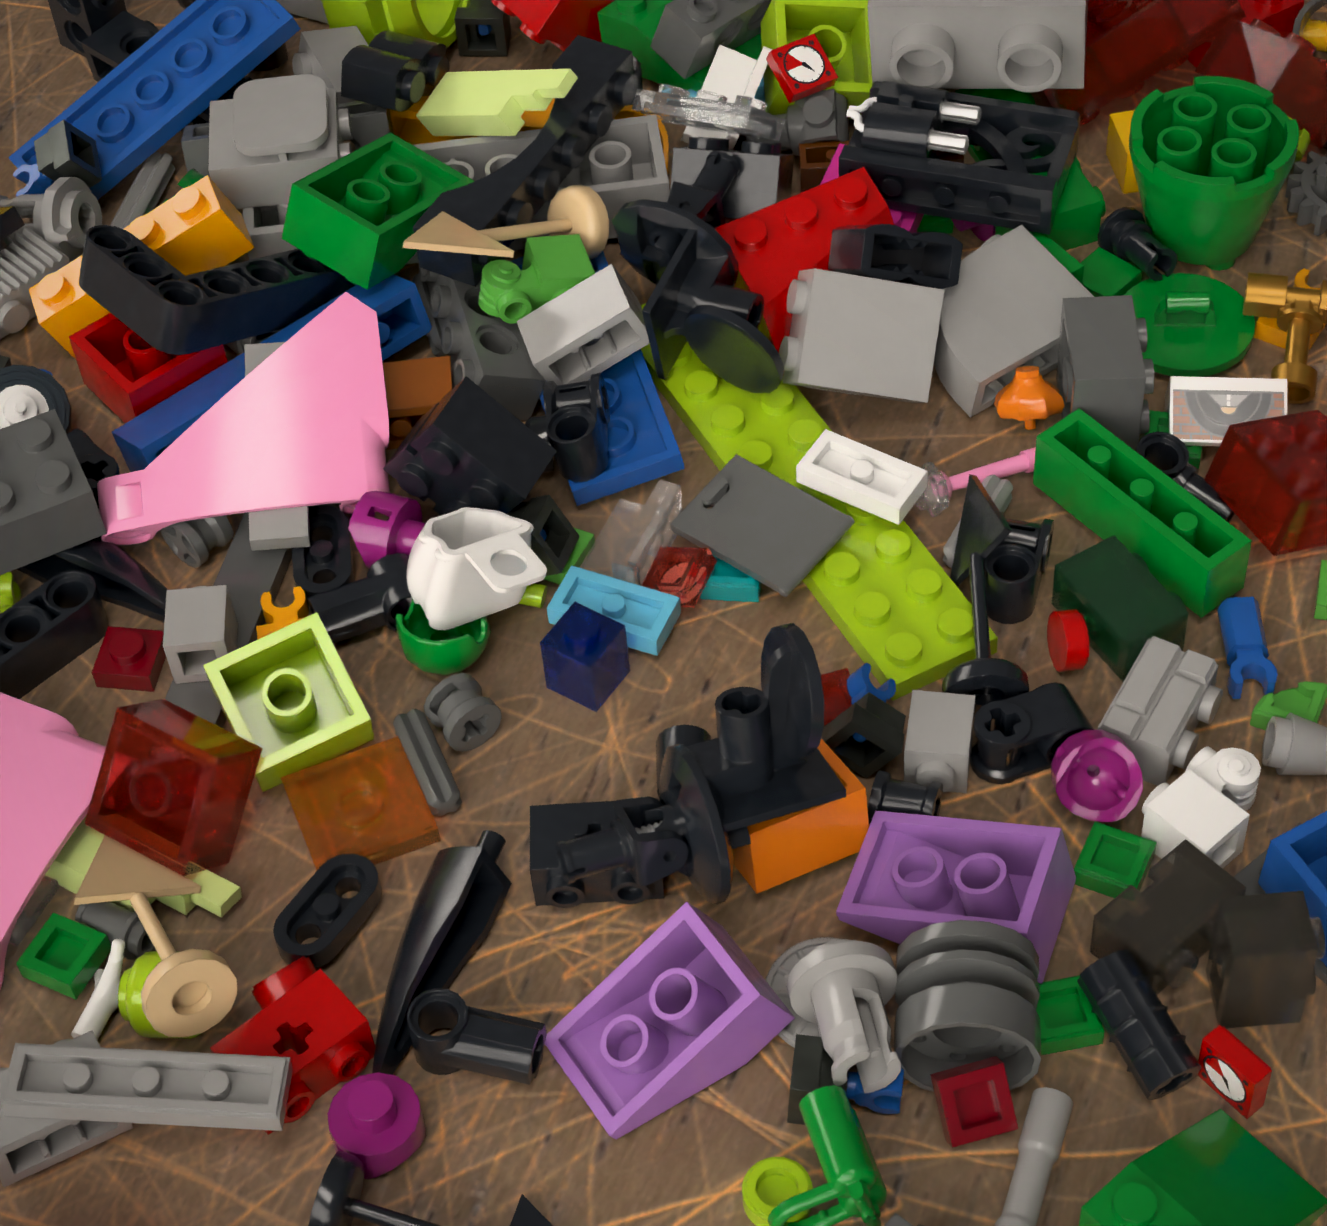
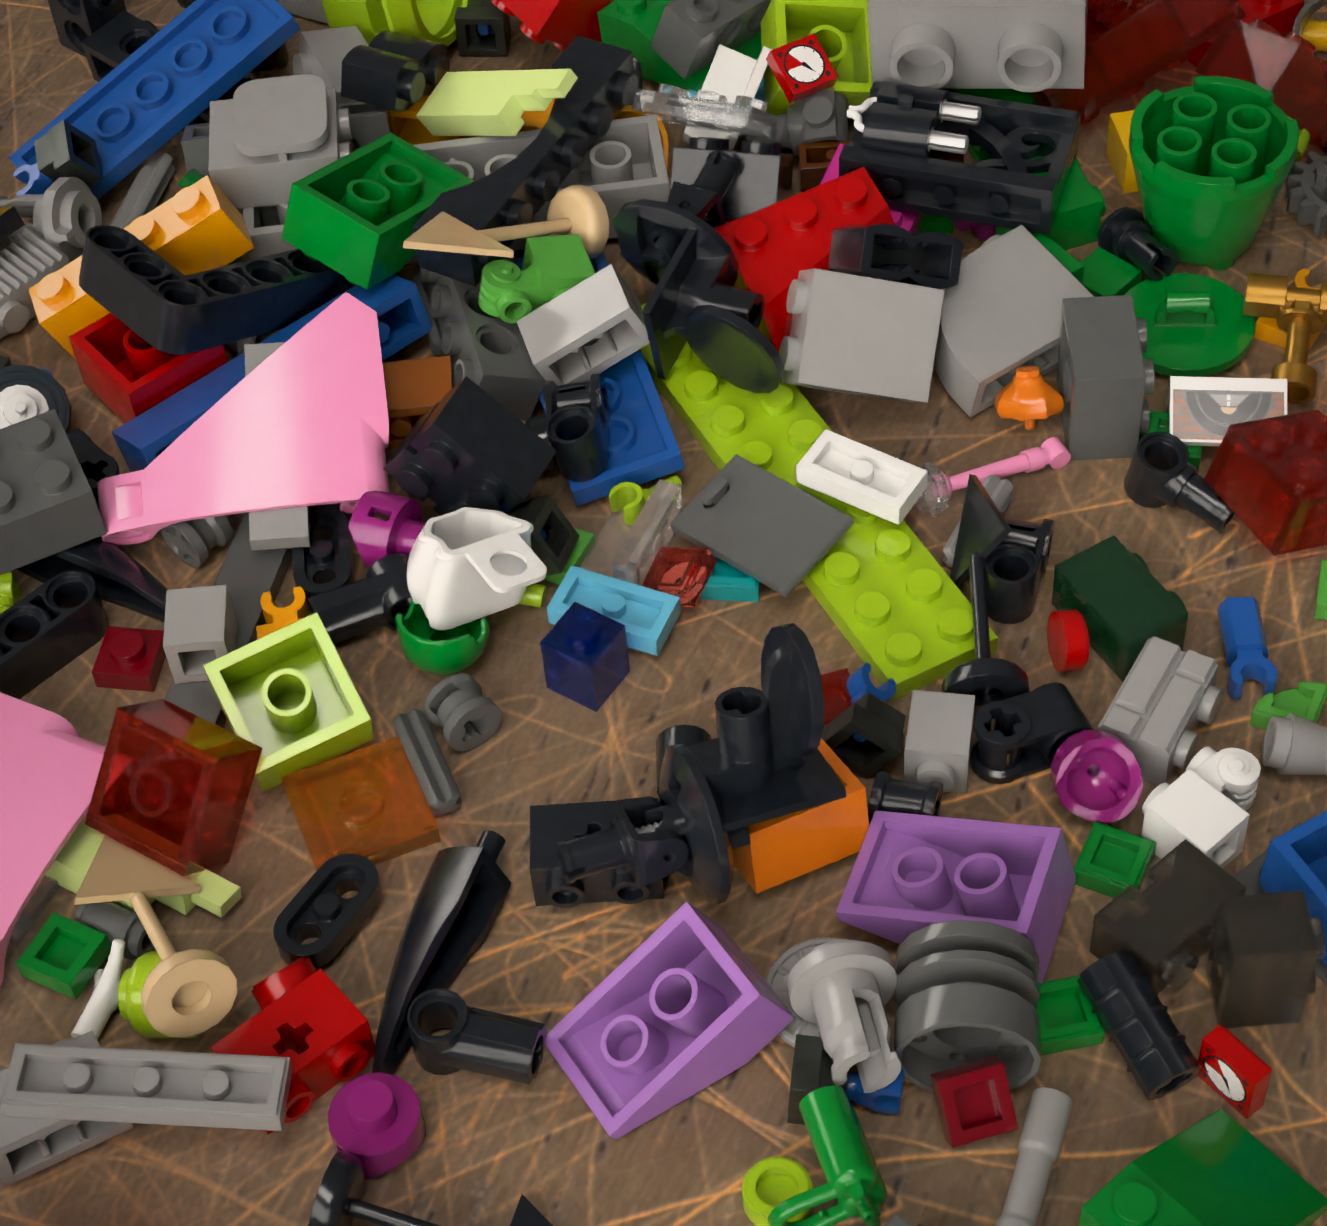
green brick [1033,408,1252,618] -> none
none -> lime hand [609,475,682,526]

